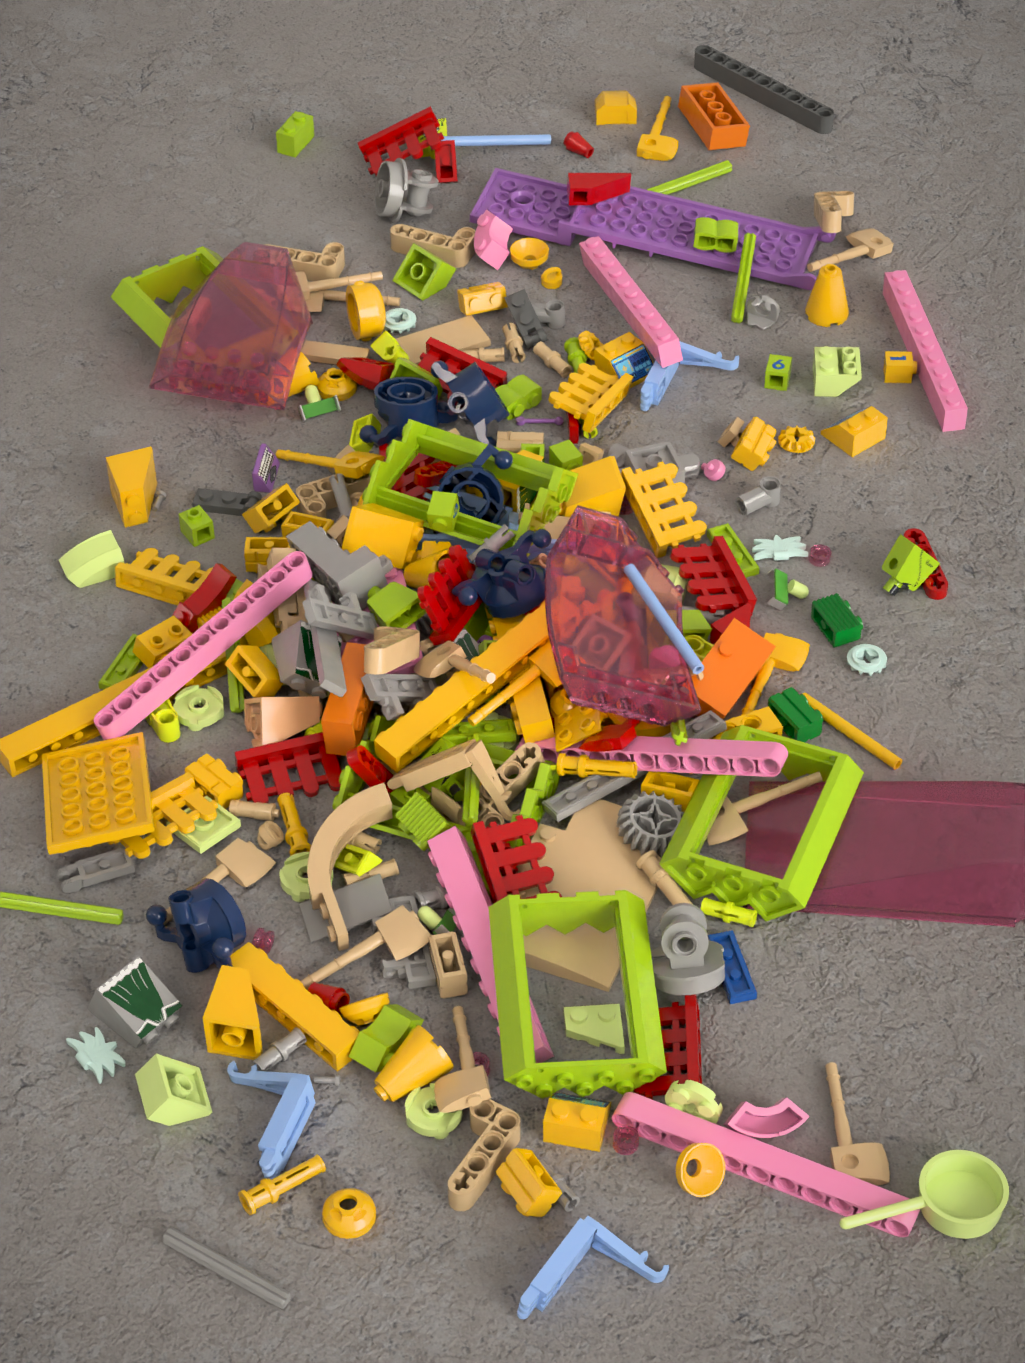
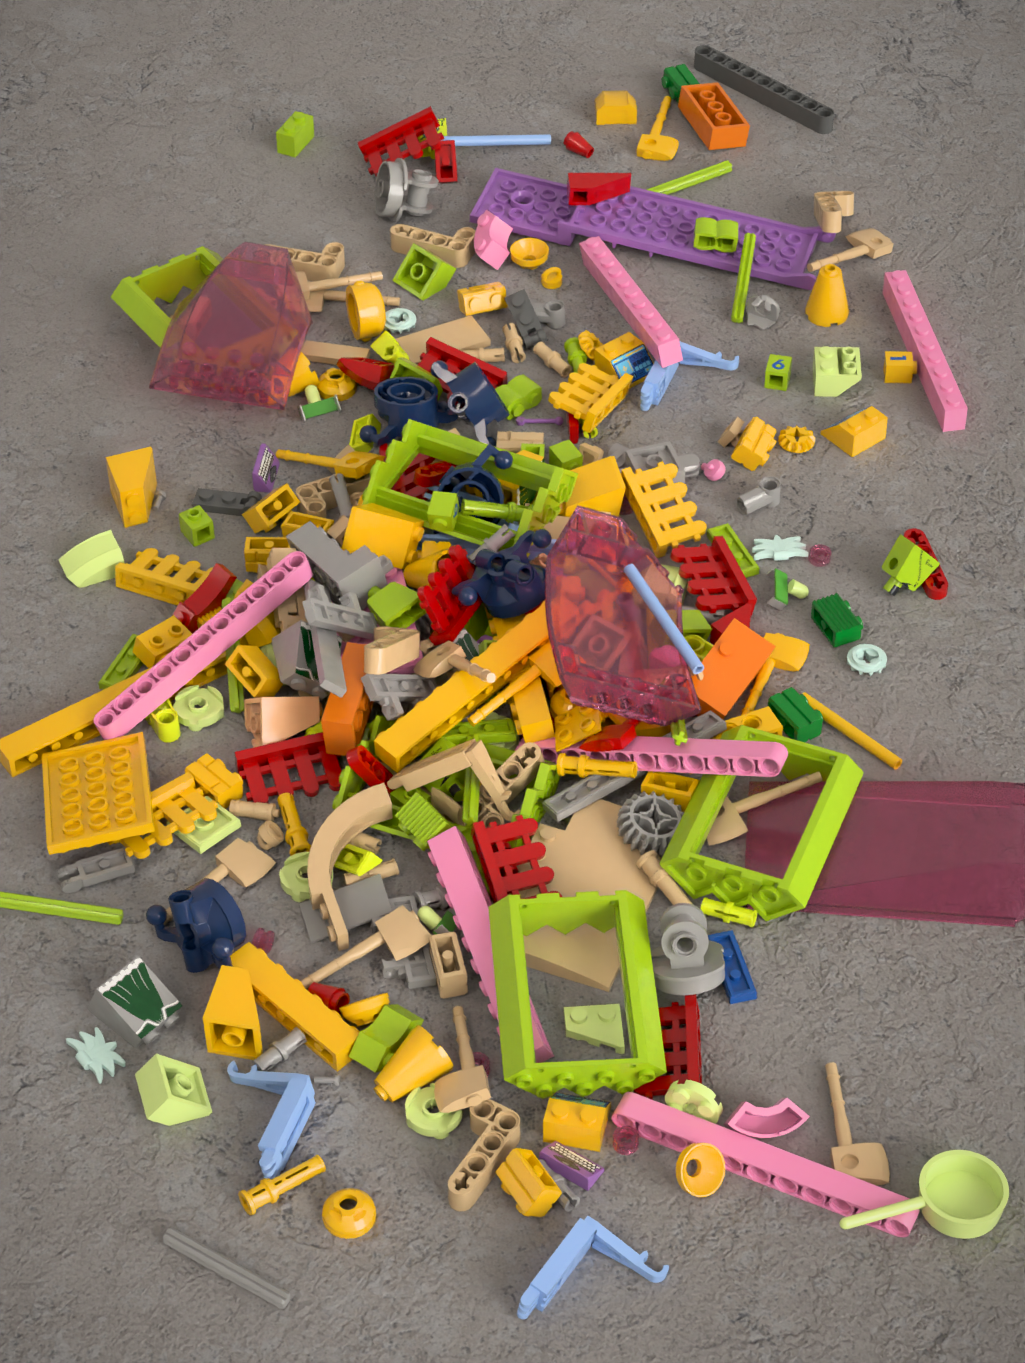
none -> lime pin [461,499,534,523]
none -> medium lavender slope [539,1141,604,1191]
none -> green brick [661,64,700,103]

